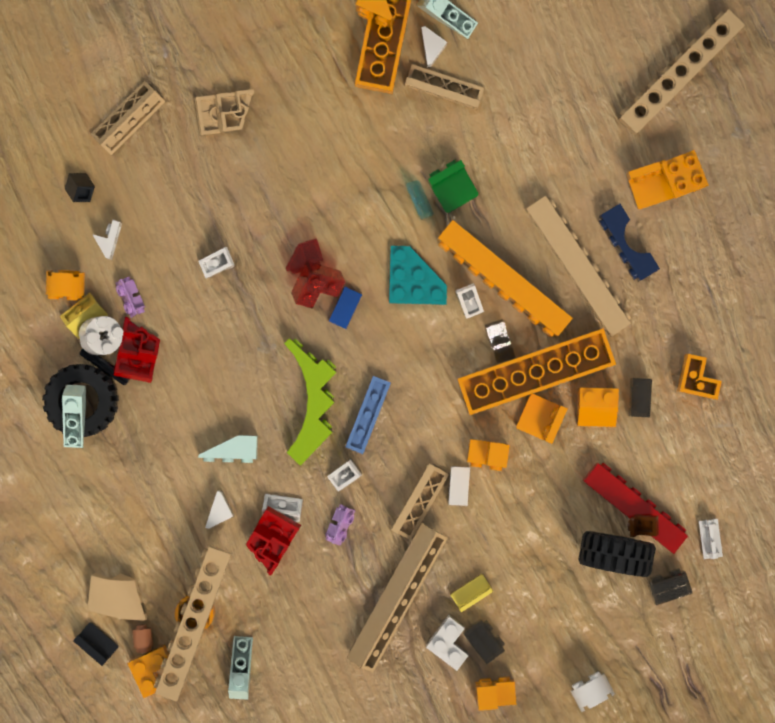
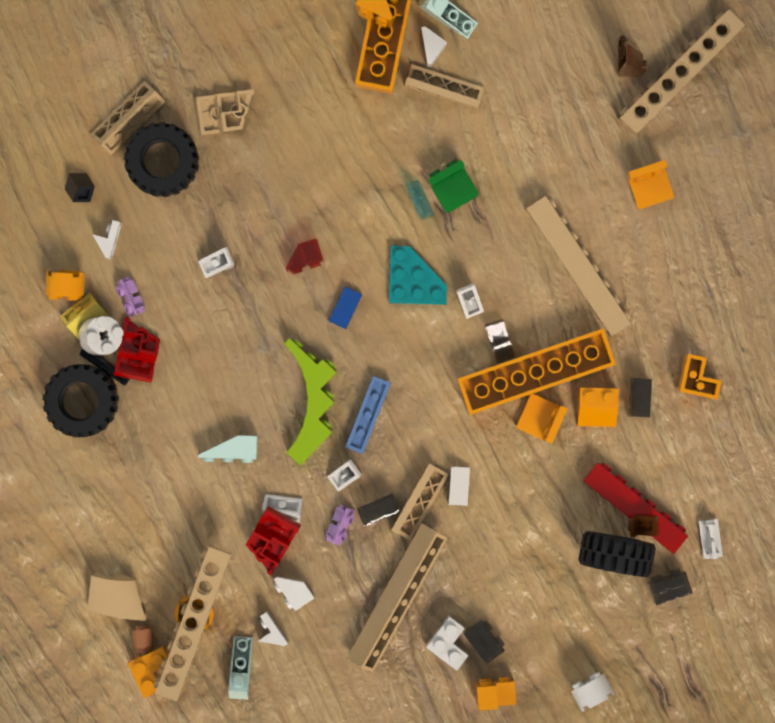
light aqua slope [62,385,86,448] -> none
black panel [73,622,119,666] -> none
white slope [205,490,234,529] -> none
clear red brick [291,260,345,309] -> none
light orange brick [437,220,573,337] -> none
light yellow panel [450,574,493,612] -> none
light orange brick [467,439,510,471] -> none
dark blue arch [598,203,660,282] -> none
light orange bracket [661,150,709,199] -> none
none -> black tyre [124,122,199,197]
none -> white slope [258,610,289,646]
none -> white slope [273,576,315,611]
none -> clear smoke brick [357,493,400,526]
none -> reddish brown wedge [618,35,647,77]

